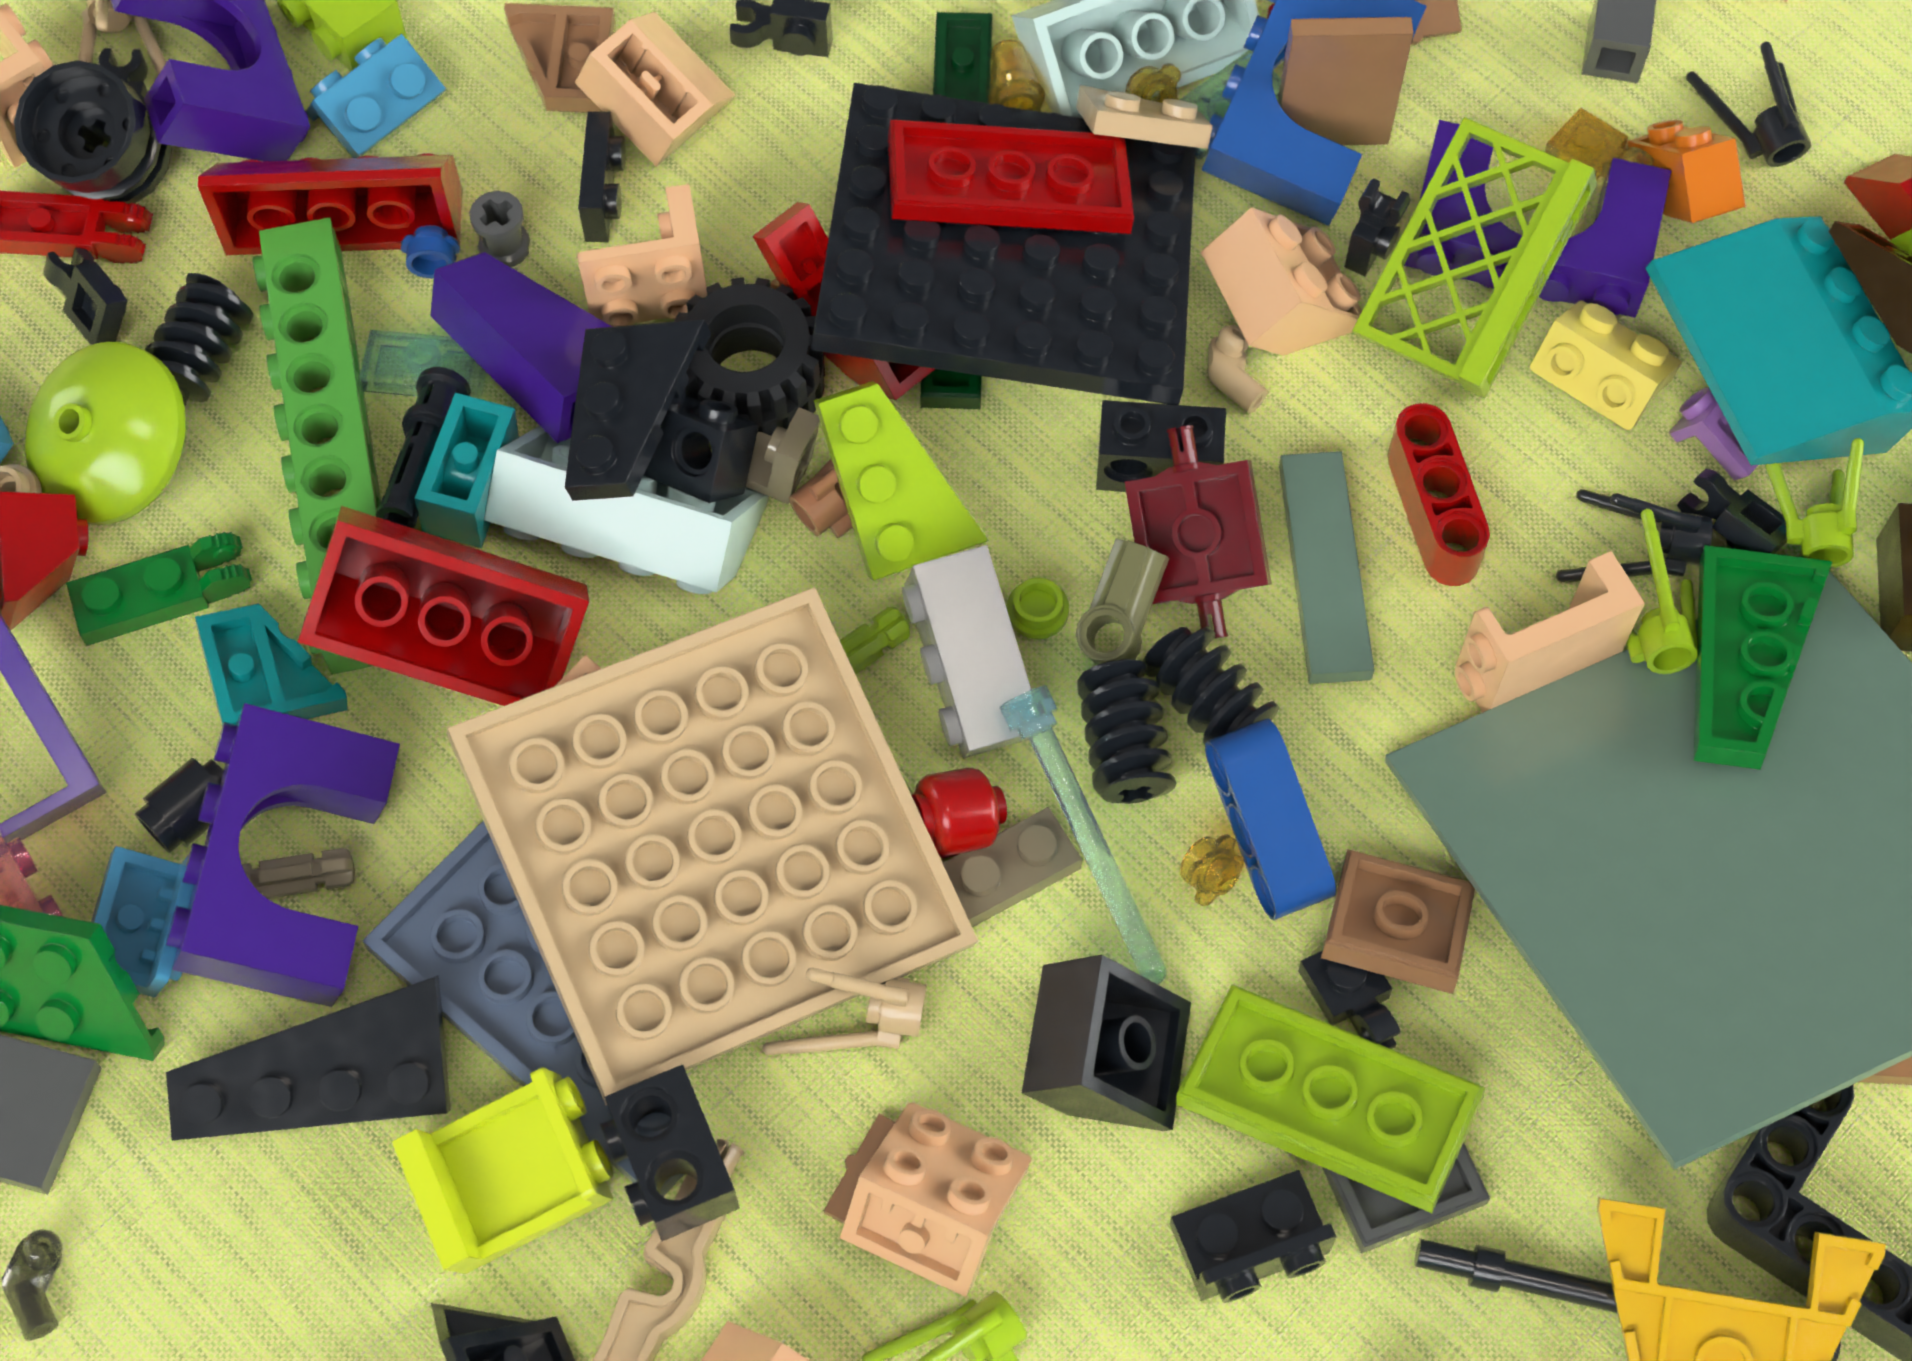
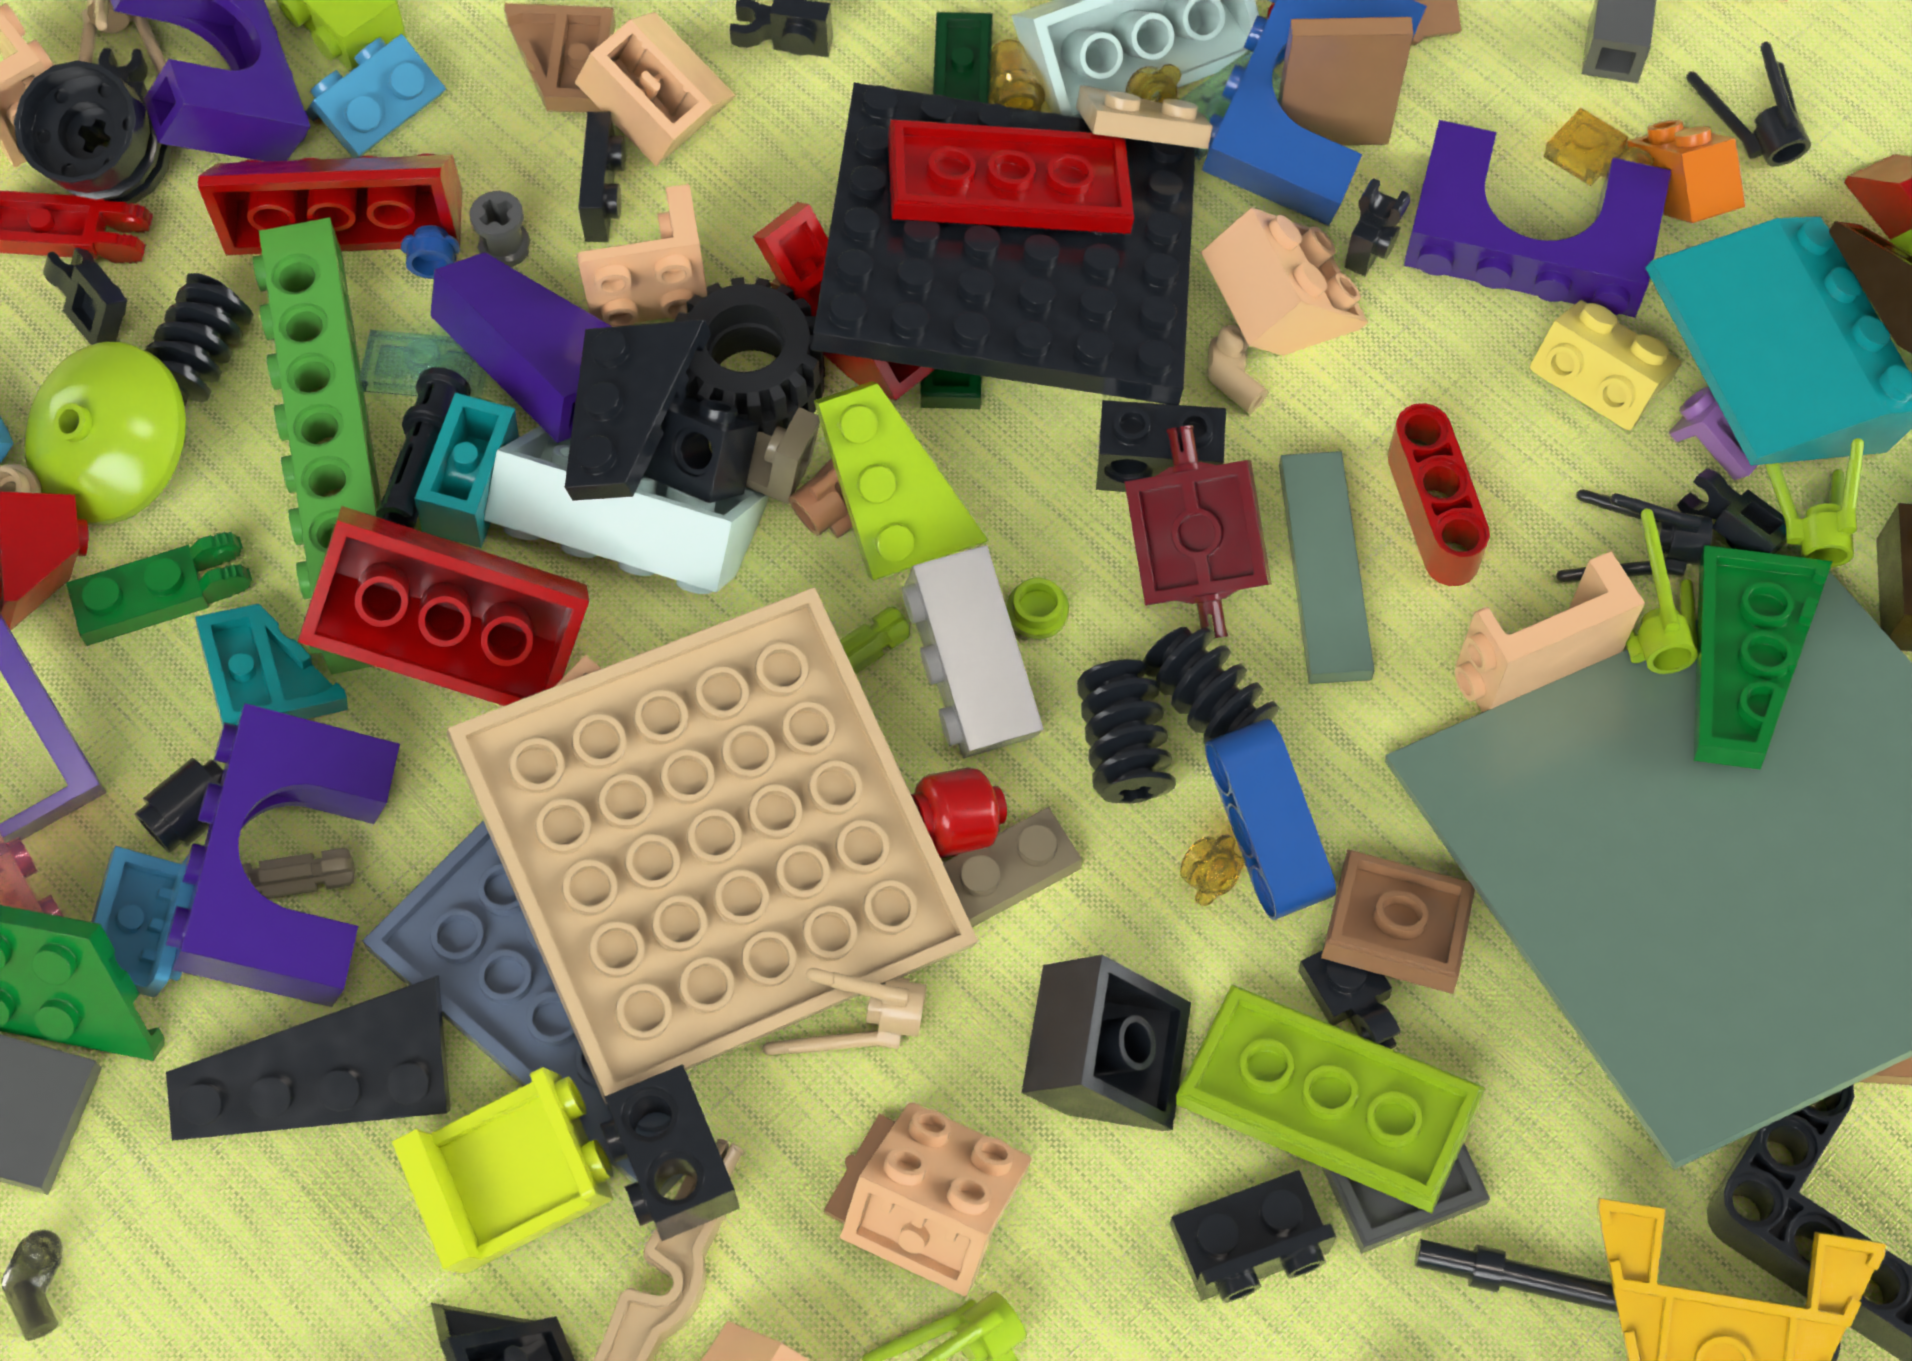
clear light blue piece [999,685,1167,984] -> none
olive piece [1076,538,1169,665] -> none
lime fence [1352,117,1597,399] -> none

